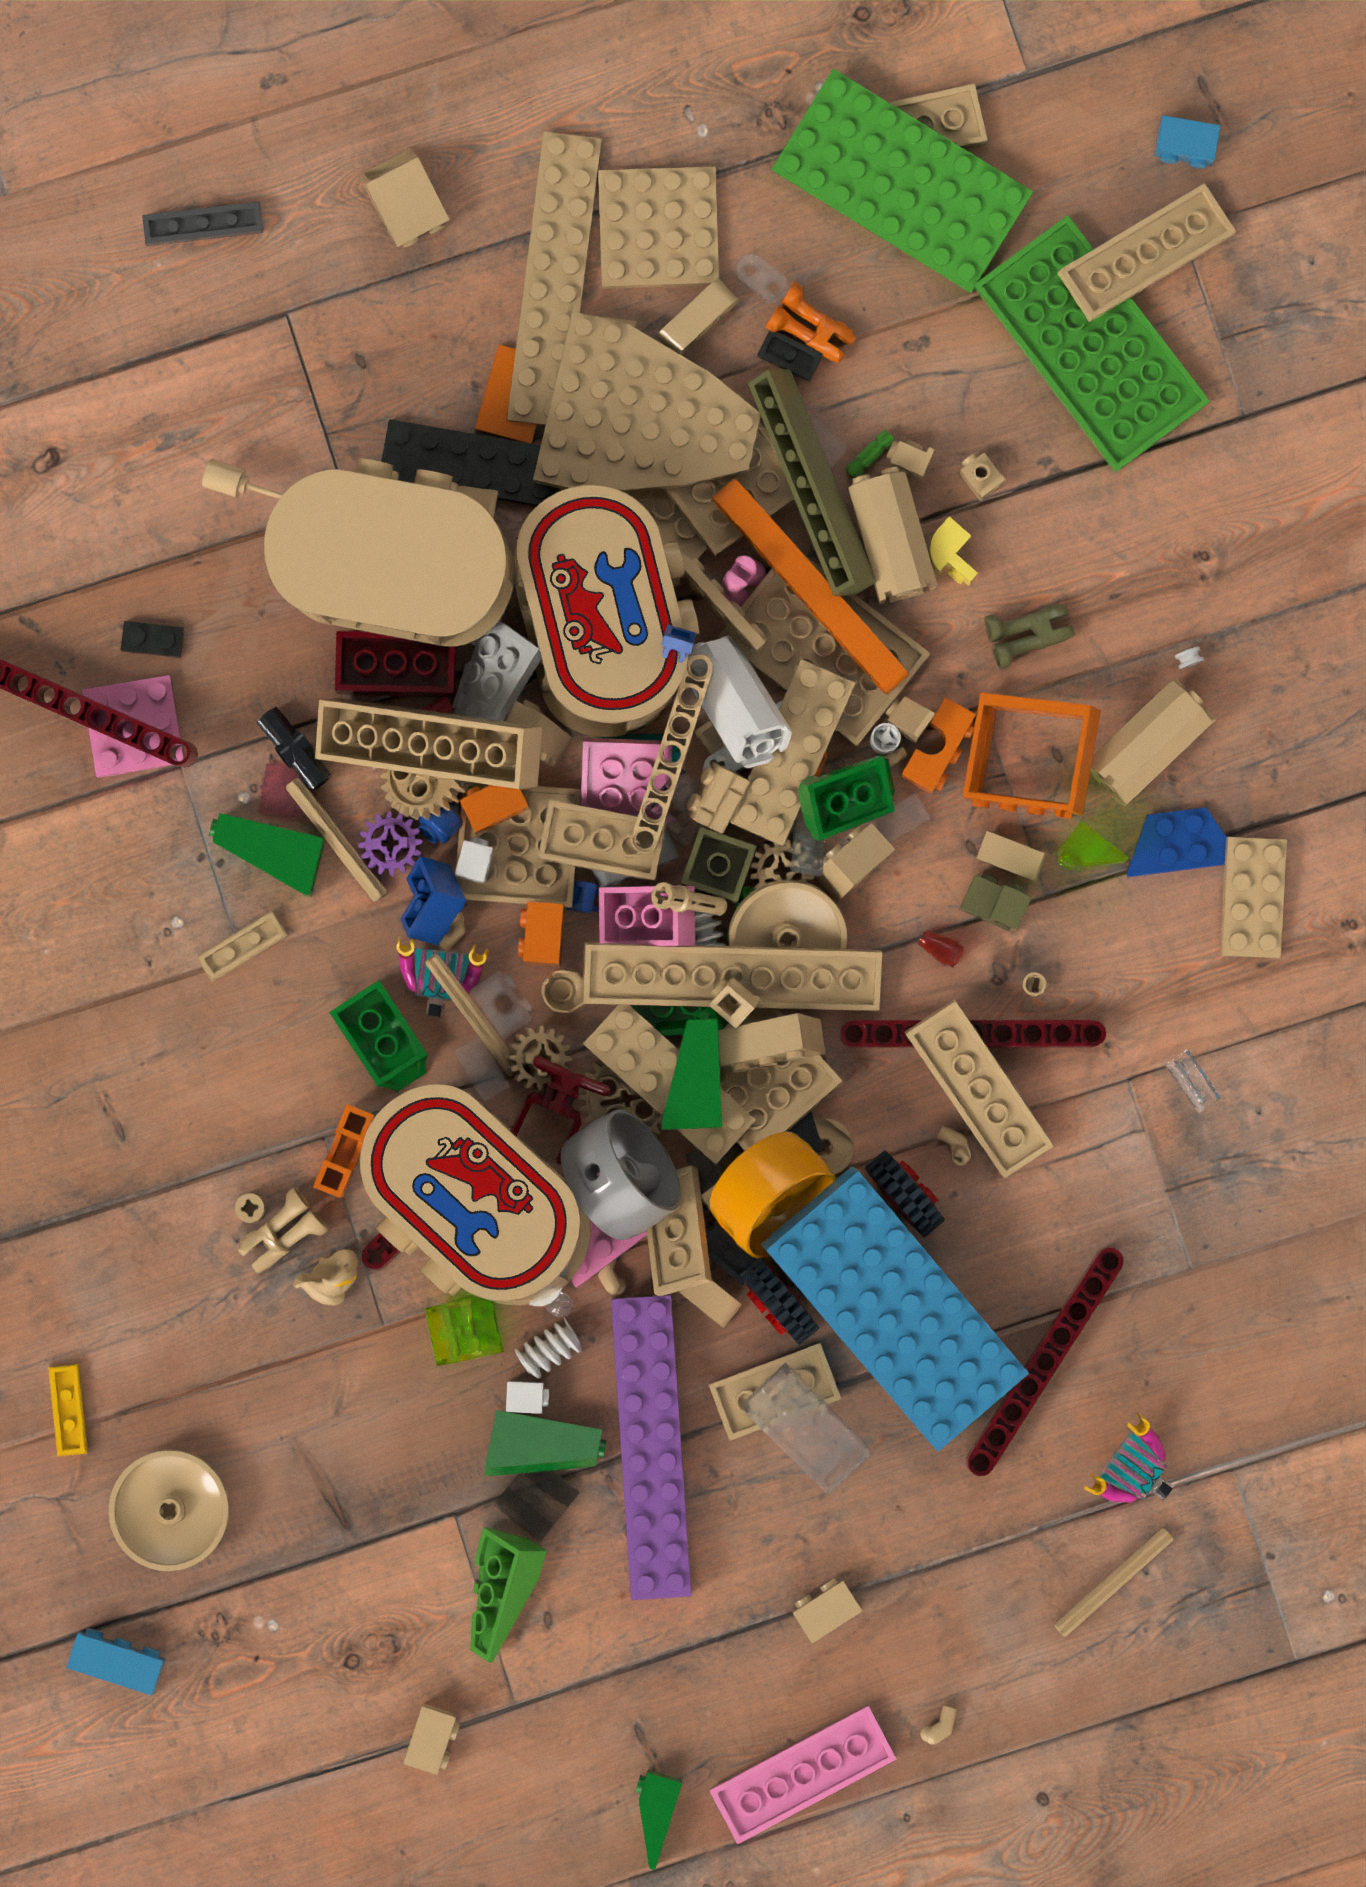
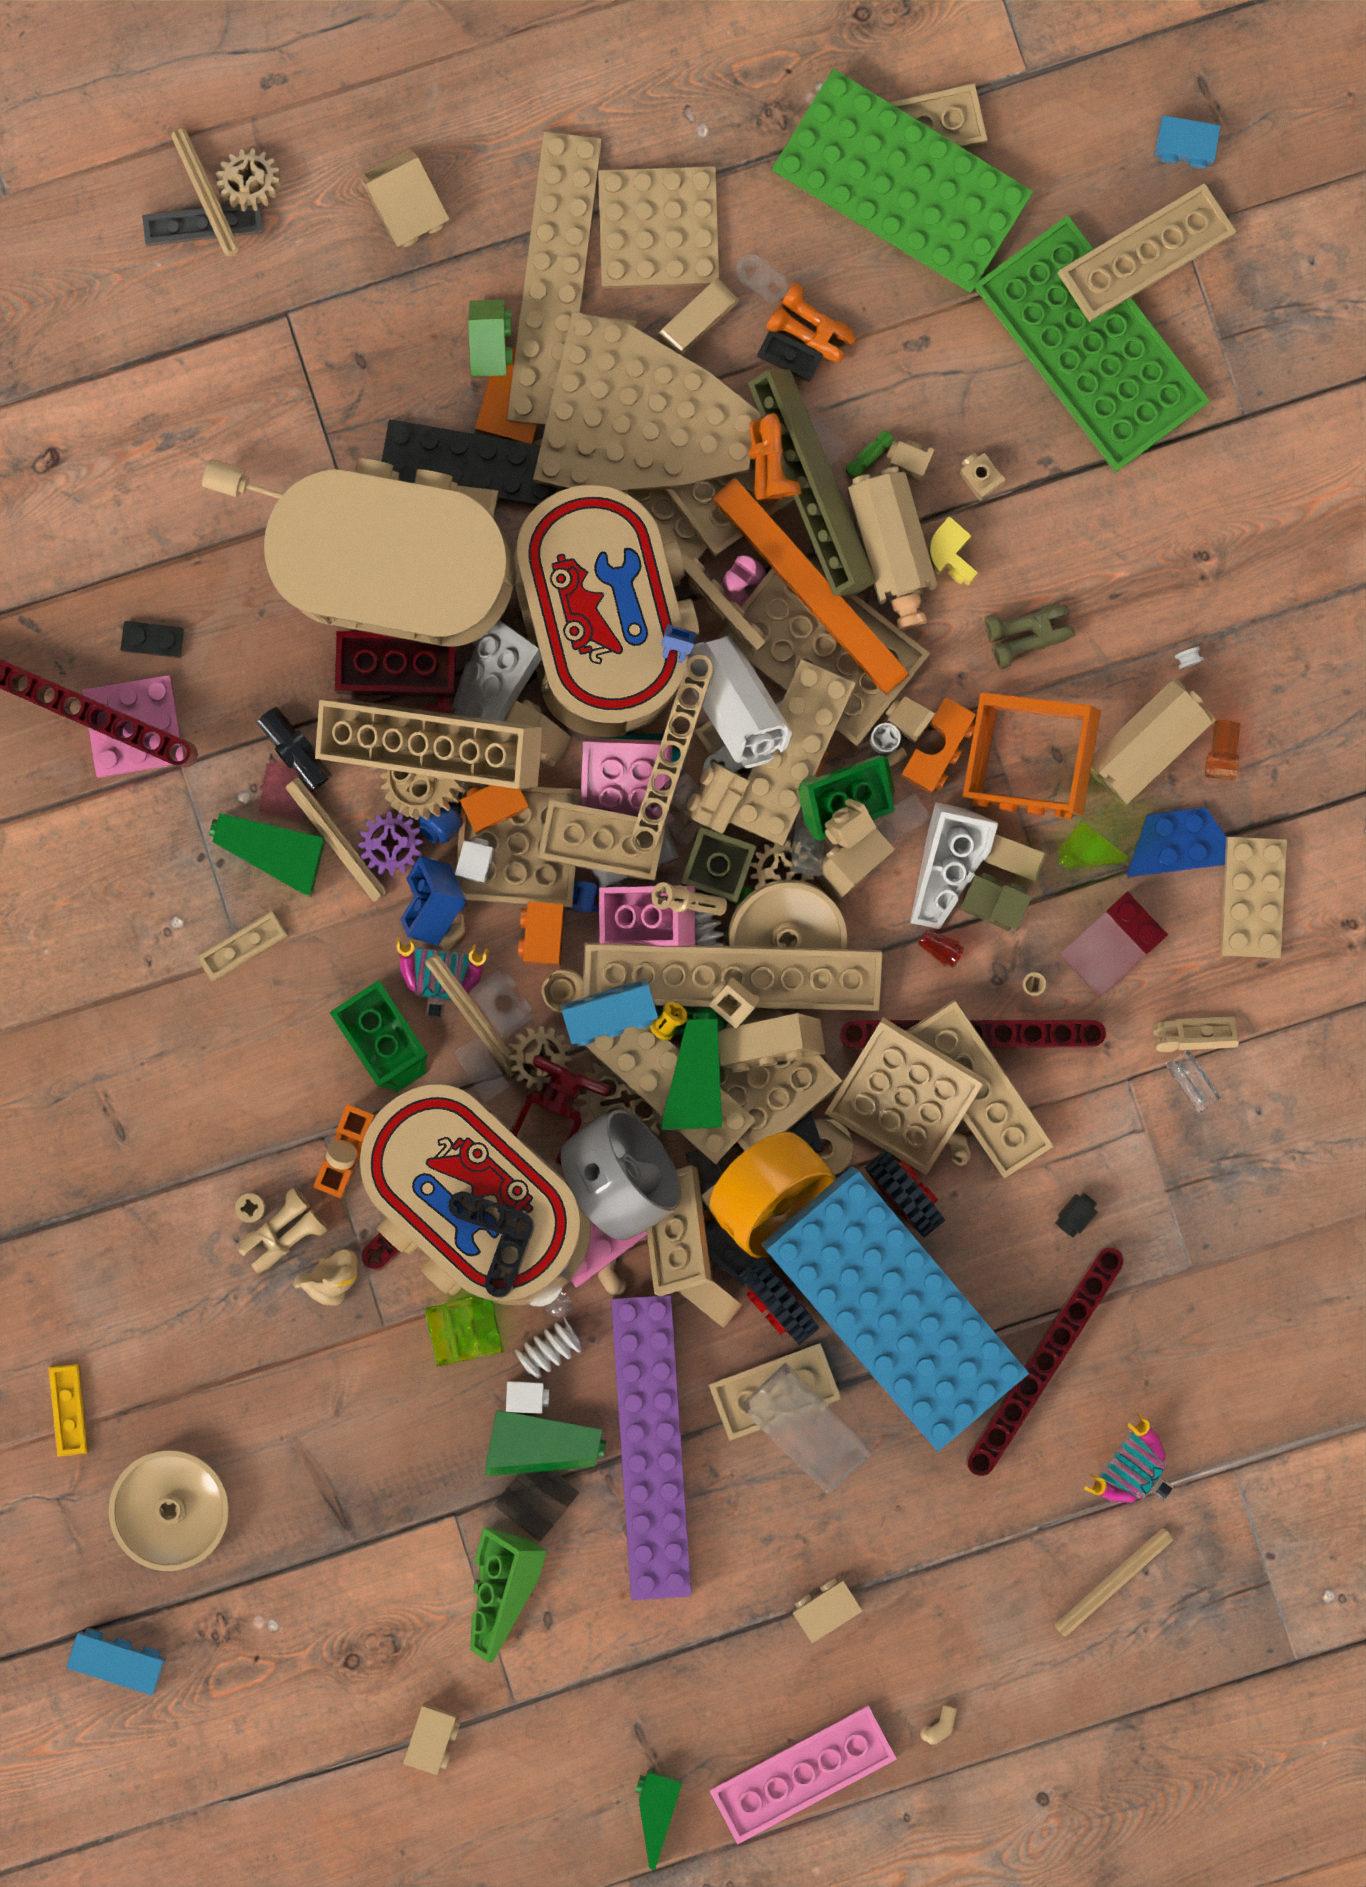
none -> tan axle [171,128,240,257]
none -> tan gear [216,149,281,211]
none -> tan tile [326,1140,357,1170]
none -> black beam [448,1191,535,1298]
none -> bright green brick [468,300,512,376]
none -> dark azure brick [560,979,658,1046]
none -> yellow bush [650,1001,687,1040]
none -> orange piece [749,413,801,504]
none -> tan brick [825,799,876,849]
none -> tan plate [825,1017,986,1175]
none -> light nougat wheel [891,593,927,630]
none -> white wedge [910,802,998,929]
none -> pearl dark grey brick [1055,1193,1098,1238]
none -> slope [1060,891,1168,997]
none -> tan hinge [1152,1016,1239,1052]
none -> clear orange piece [1205,720,1240,781]

